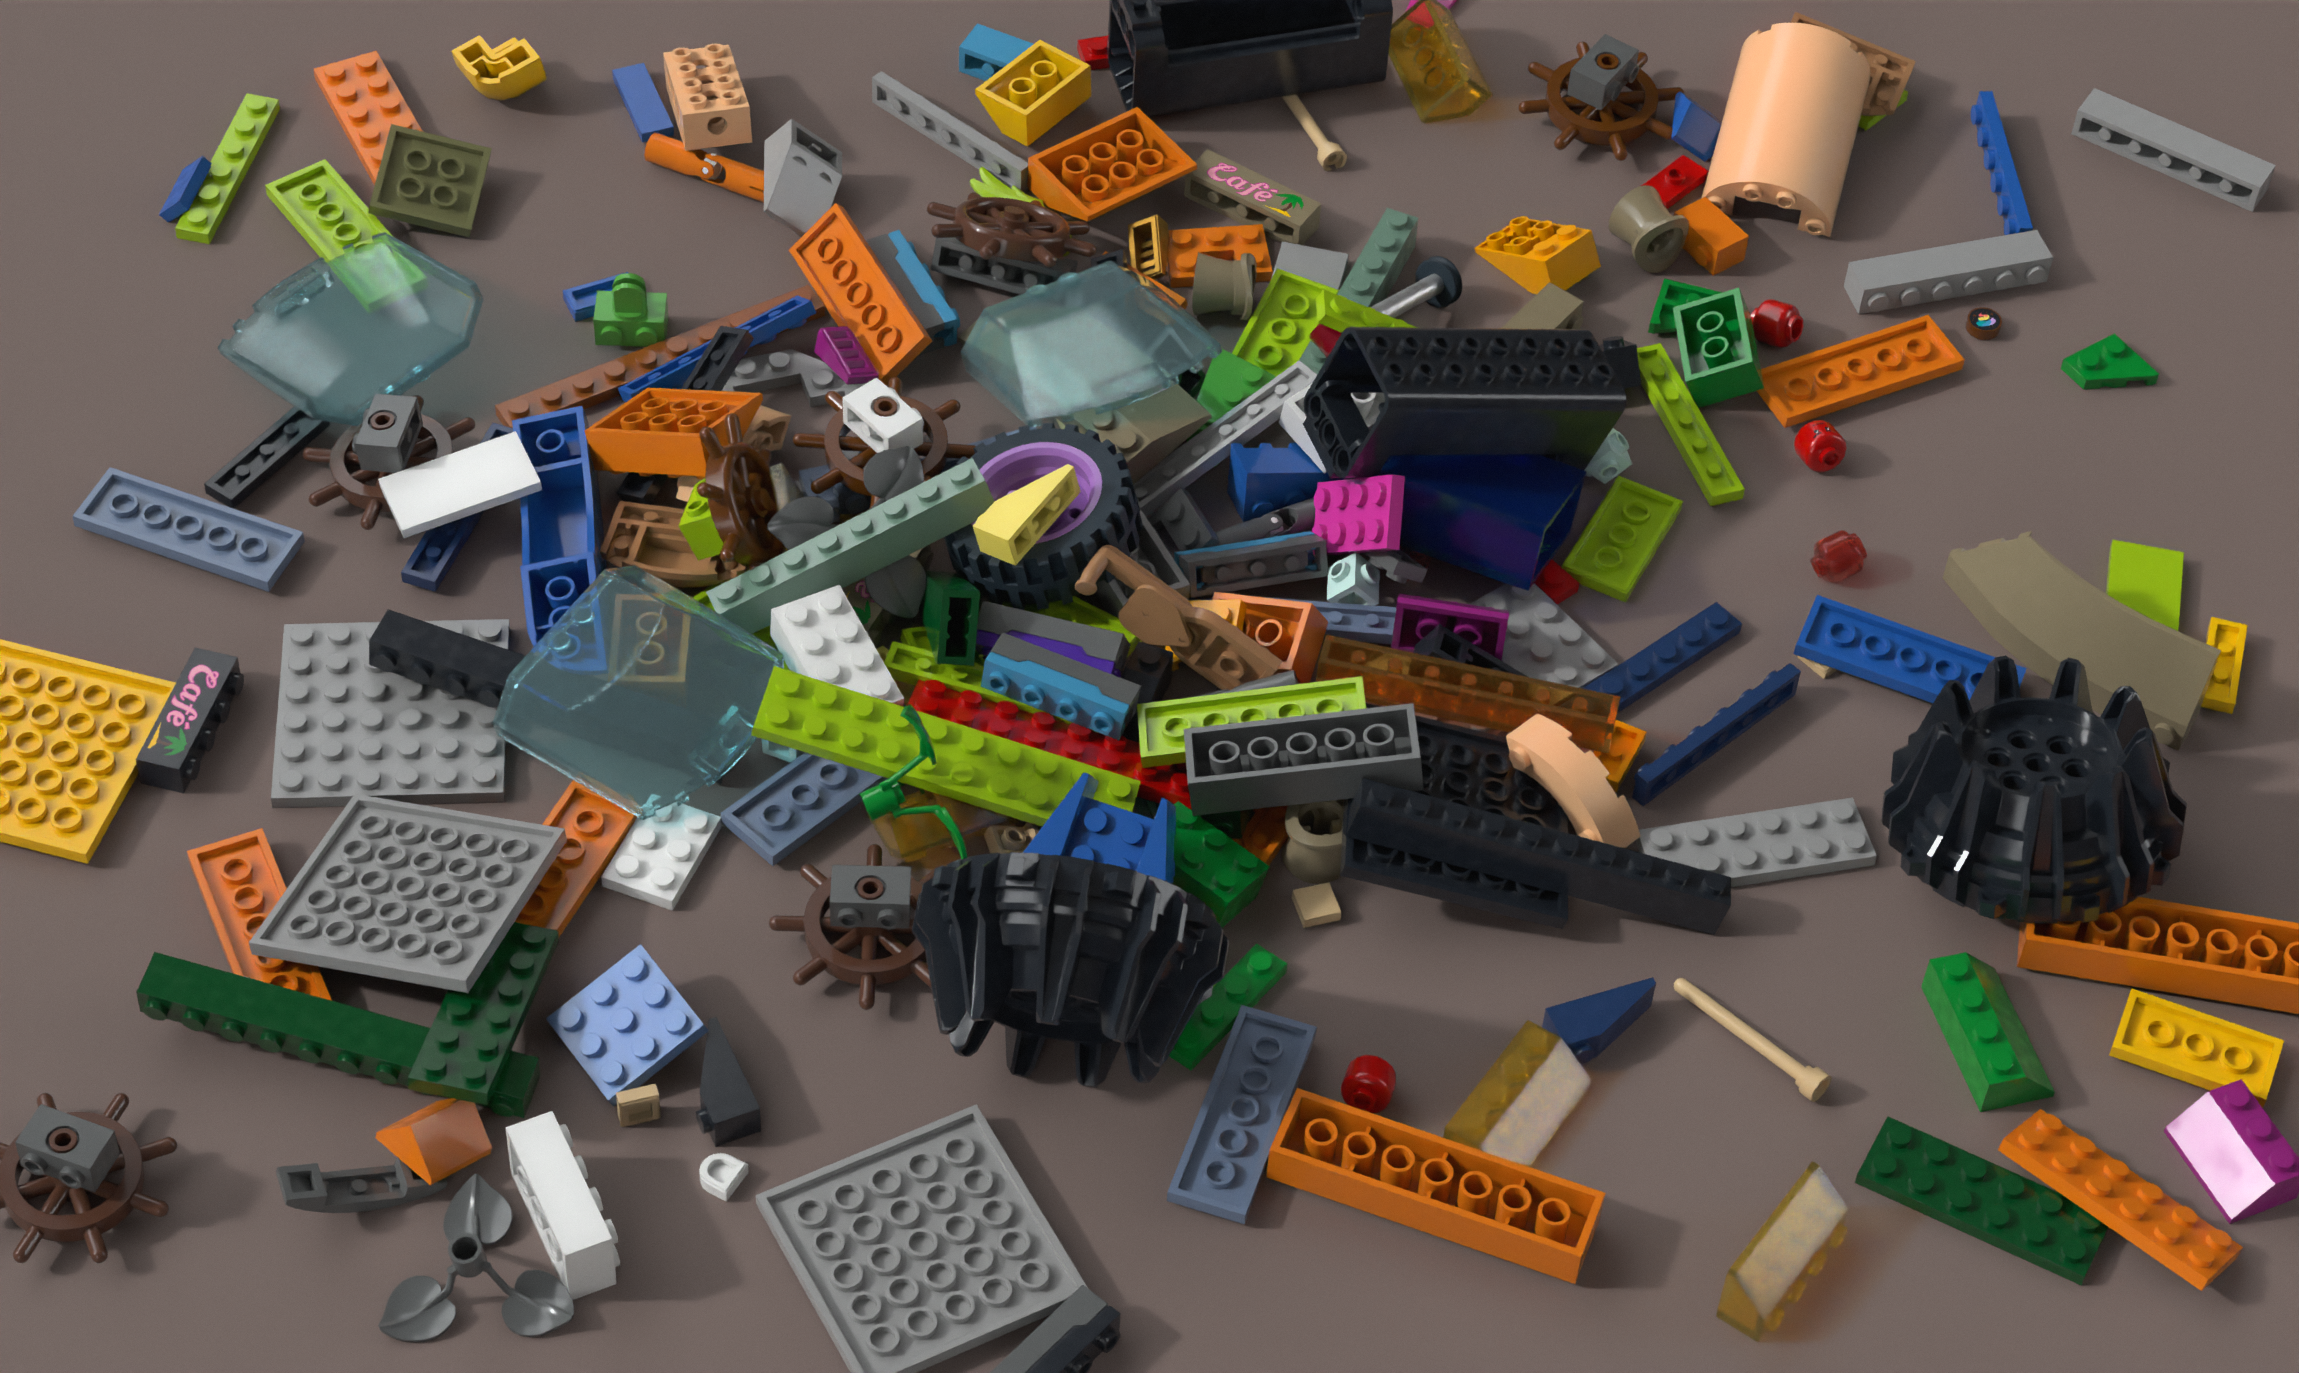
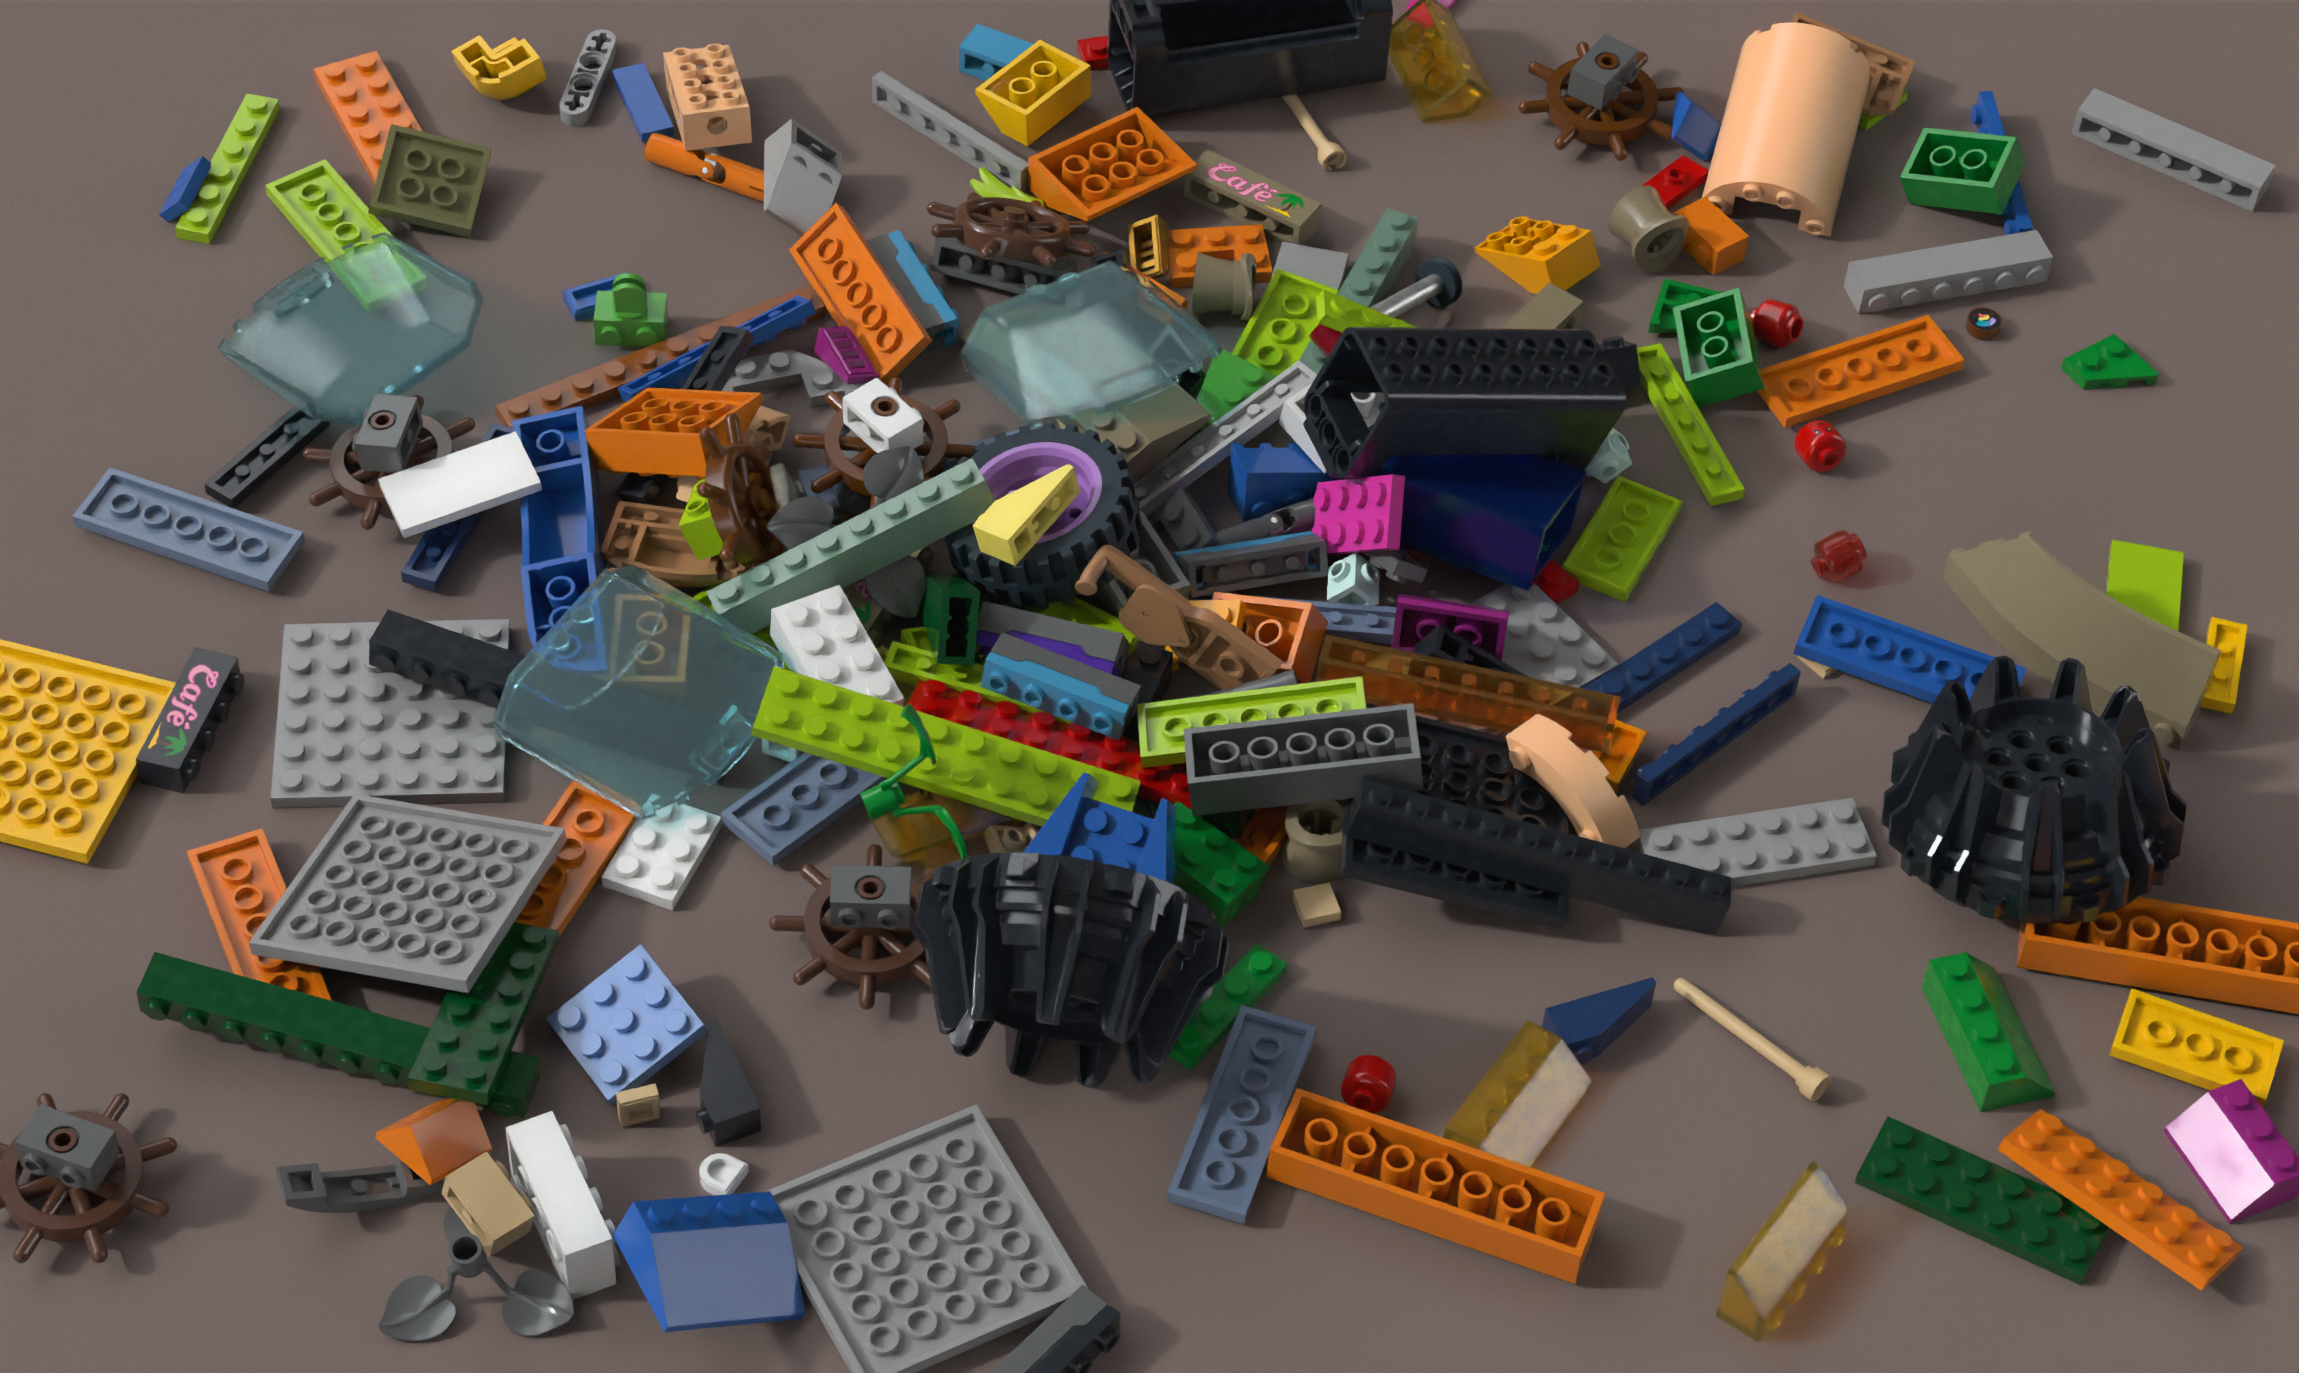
none -> tan brick [441,1152,535,1257]
none -> light grey beam [559,29,617,127]
none -> blue slope [613,1191,805,1332]
none -> green brick [1900,127,2026,214]

